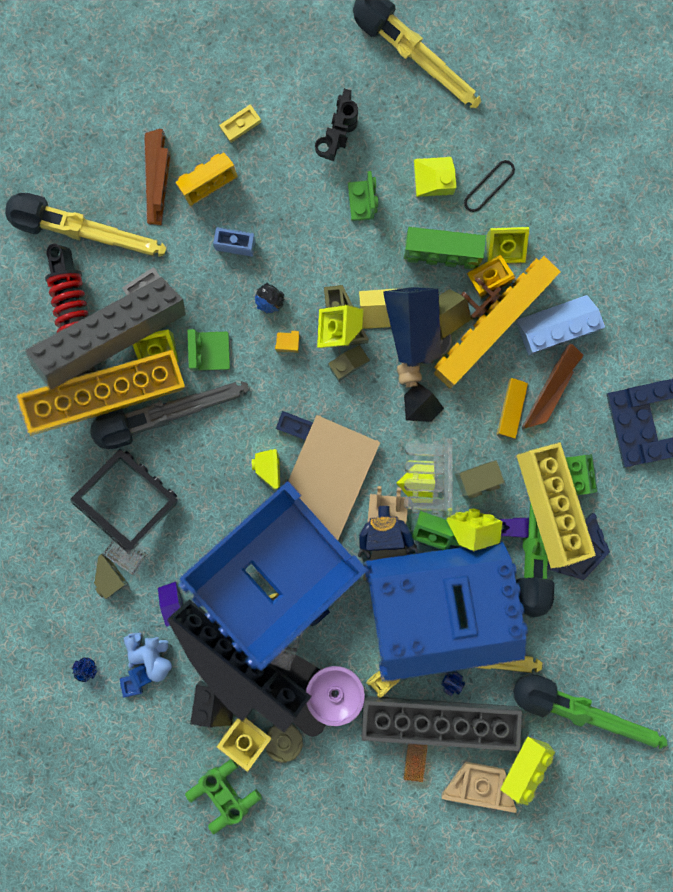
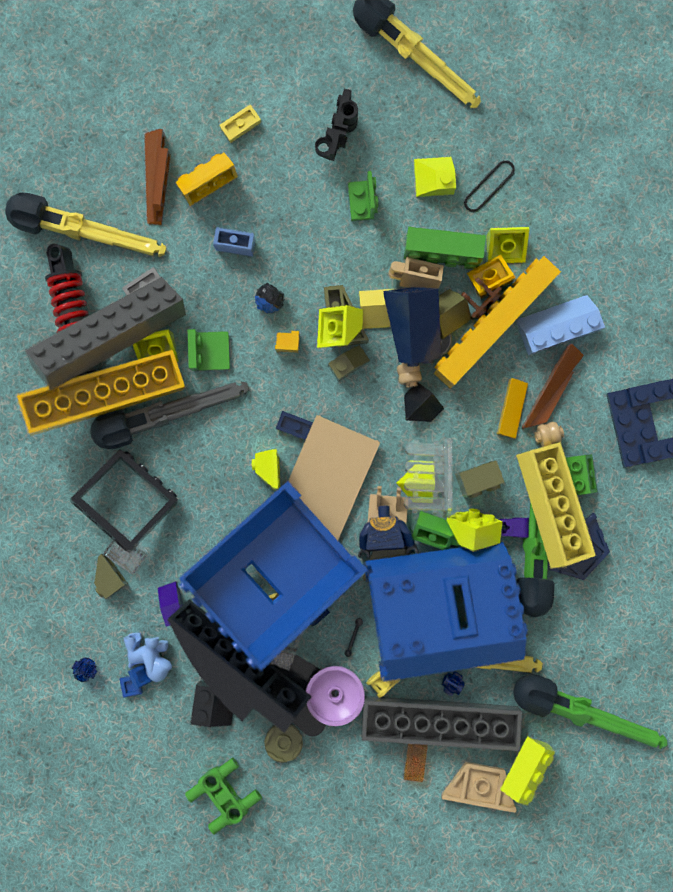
light yellow slope [216,718,272,772] -> none
none -> black hinge [344,618,363,657]
none -> tan brick [388,257,444,288]
none -> tan piece [534,422,564,447]

